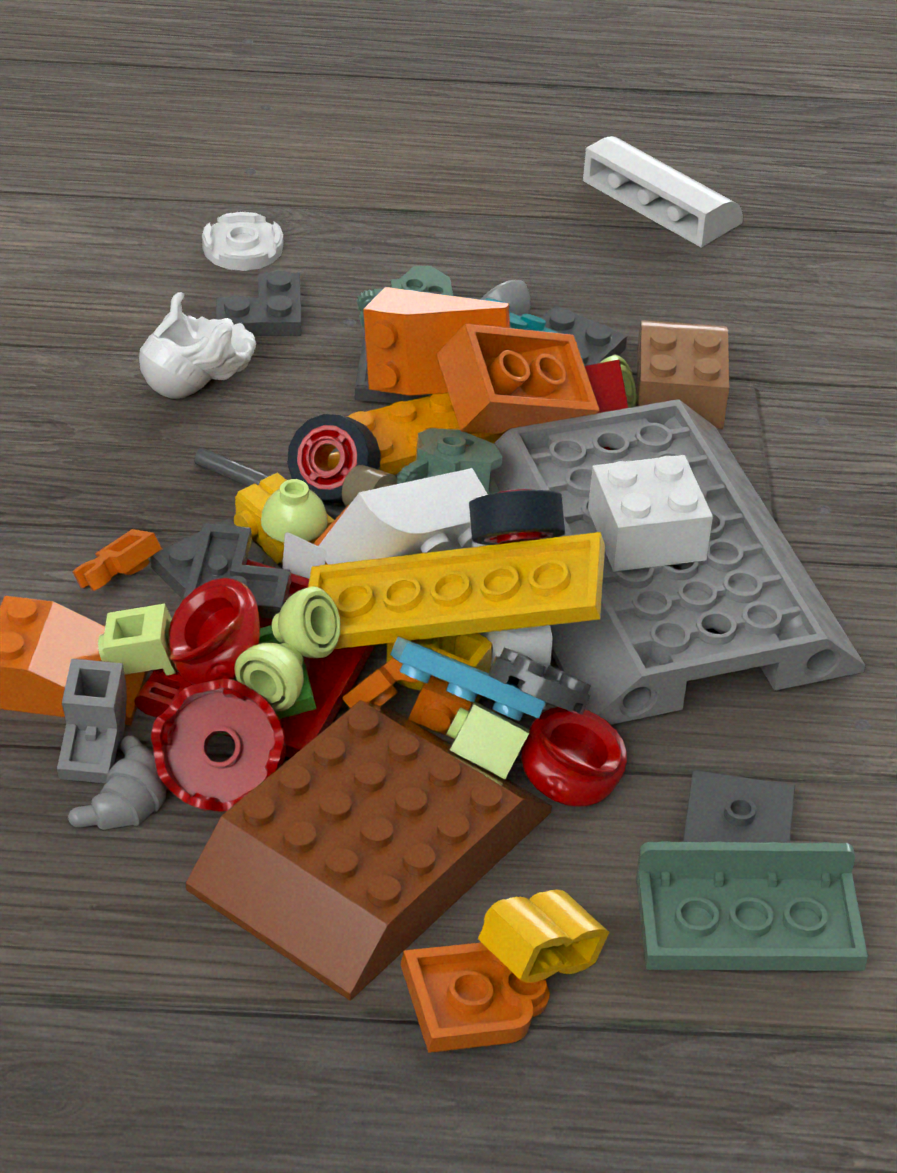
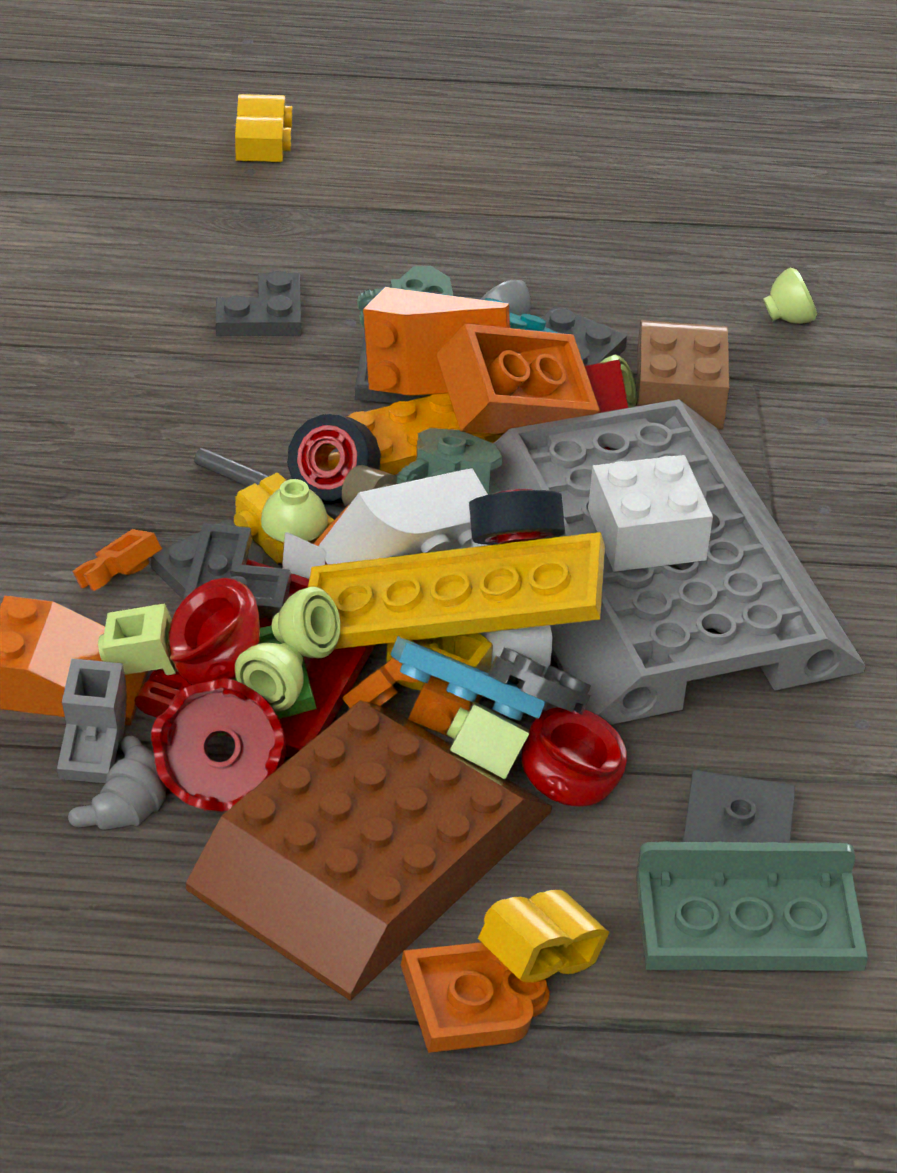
white hair [139,292,256,399] -> none
white tile [202,212,283,271] -> none
white brick [583,136,743,248] -> none
none -> yellow brick [235,94,293,162]
none -> yellowish green brick [763,267,817,324]

